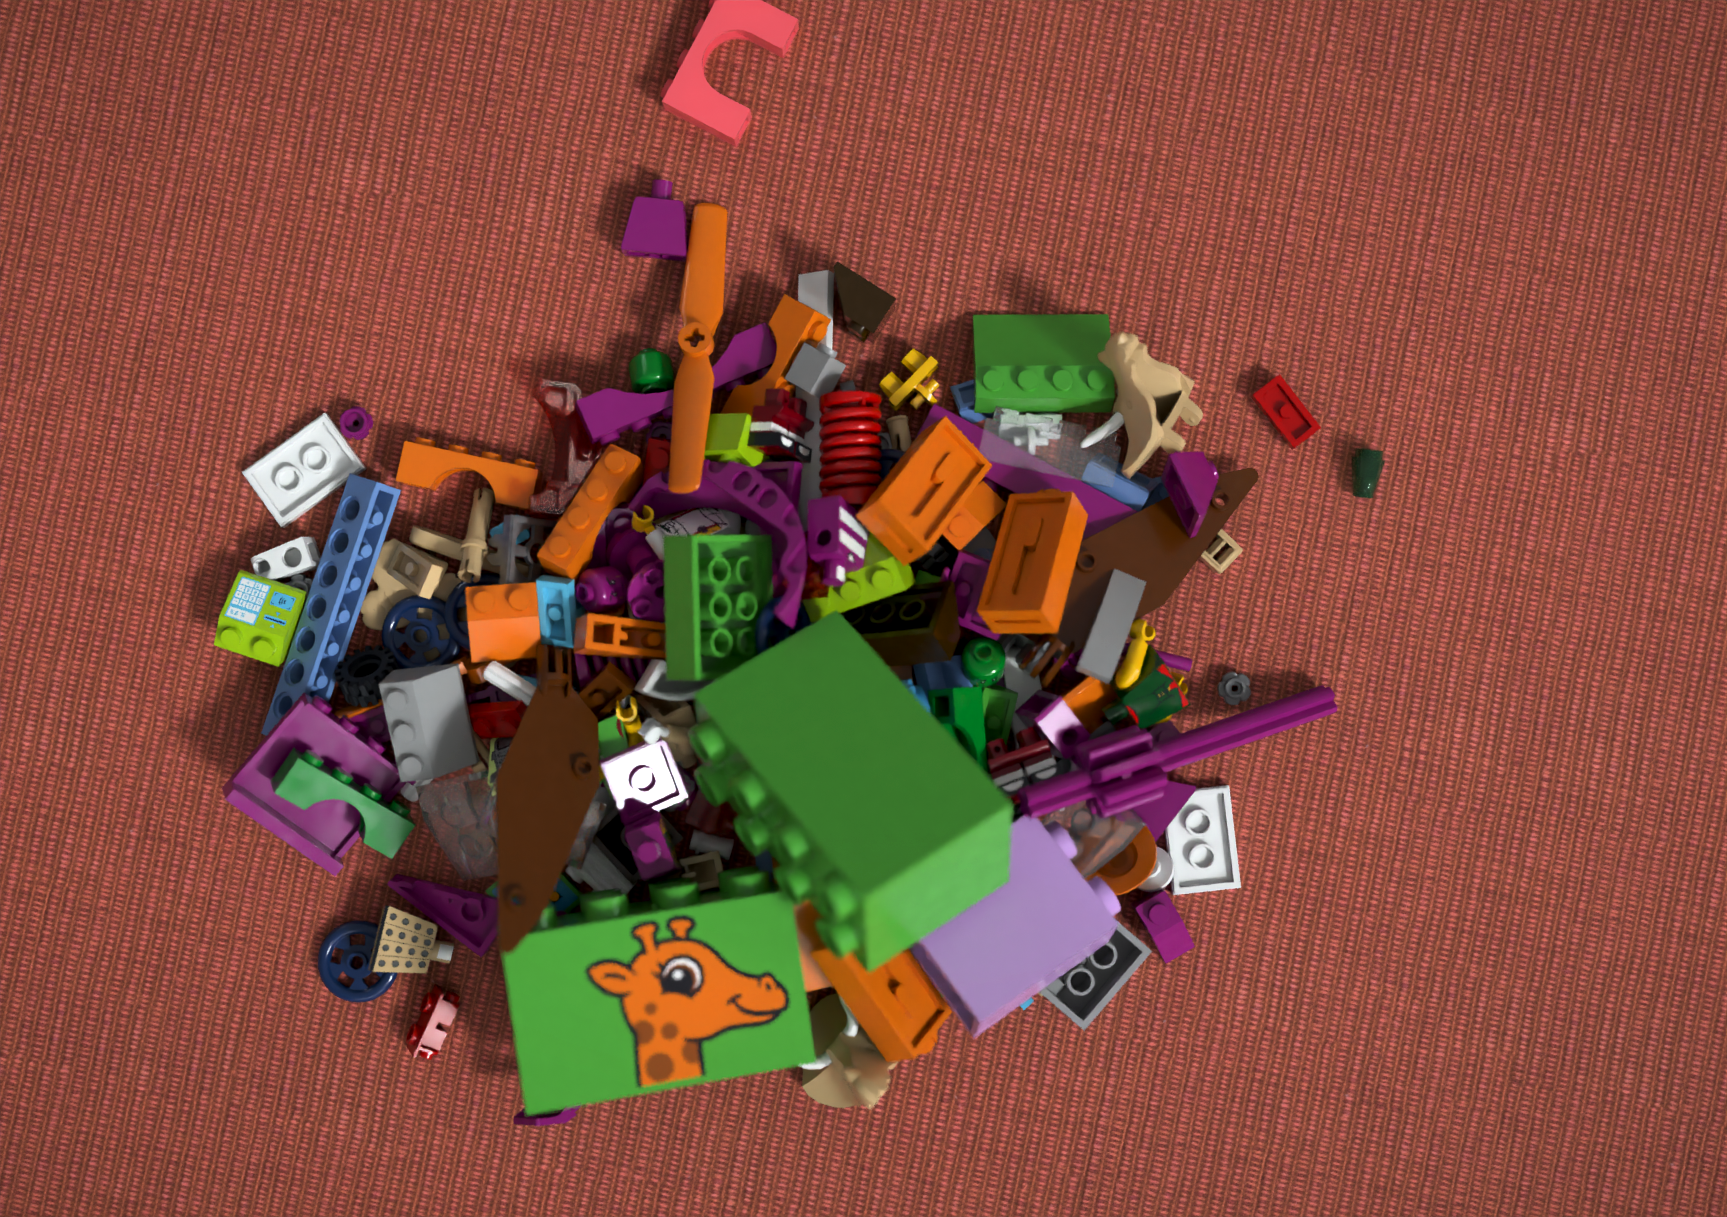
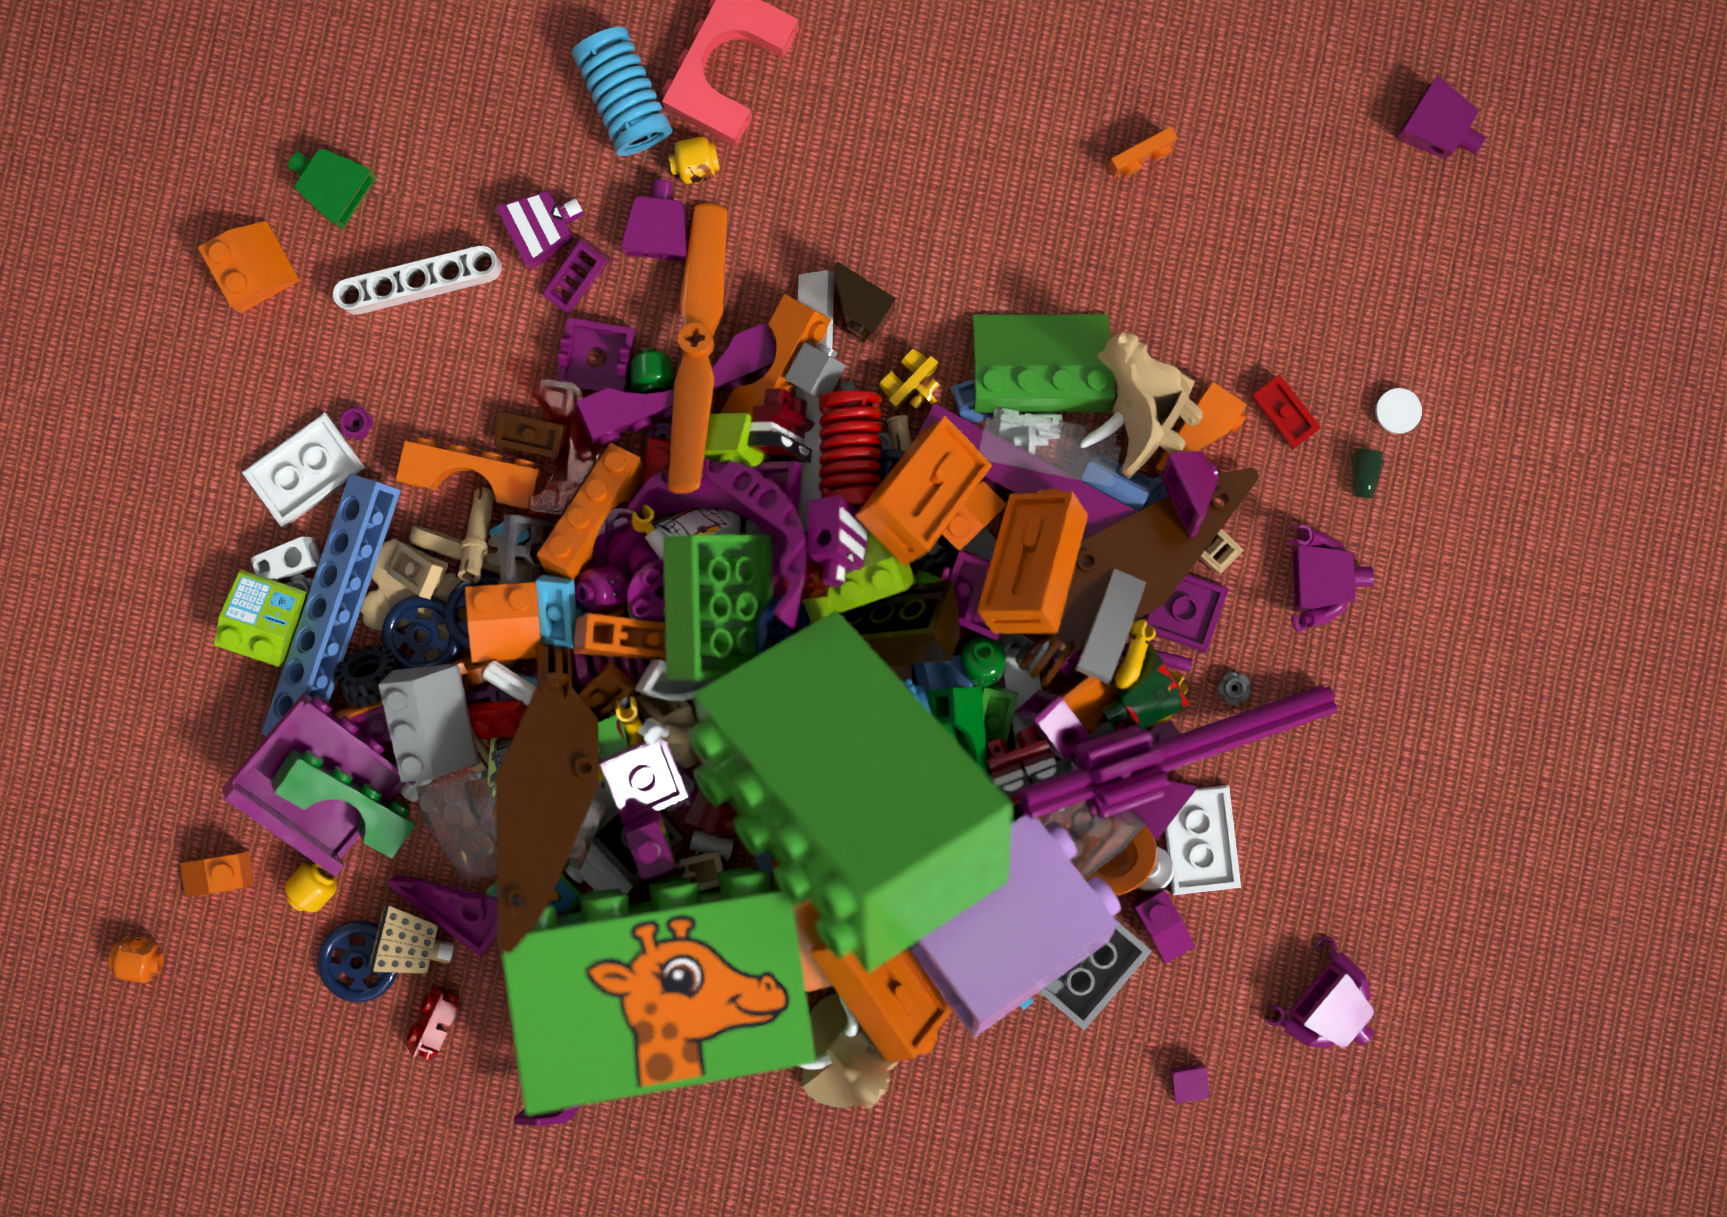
none -> orange head [108,935,164,983]
none -> orange slope [180,851,254,897]
none -> orange slope [197,221,301,313]
none -> yellow head [285,861,337,912]
none -> green torso [288,148,377,230]
none -> white beam [333,246,502,315]
none -> reddish brown plate [494,410,568,459]
none -> magenta torso [496,191,584,271]
none -> magenta slope [541,238,611,314]
none -> magenta piece [556,317,636,392]
none -> medium azure piece [571,27,673,156]
none -> yellow head [668,136,720,184]
none -> orange plate [1108,126,1178,178]
none -> magenta tile [1145,574,1229,653]
none -> orange slope [1152,382,1247,474]
none -> magenta slope [1169,1063,1210,1103]
none -> magenta torso [1264,937,1374,1048]
none -> magenta torso [1288,525,1374,632]
none -> white piece [1375,388,1422,434]
none -> magenta torso [1396,76,1486,159]

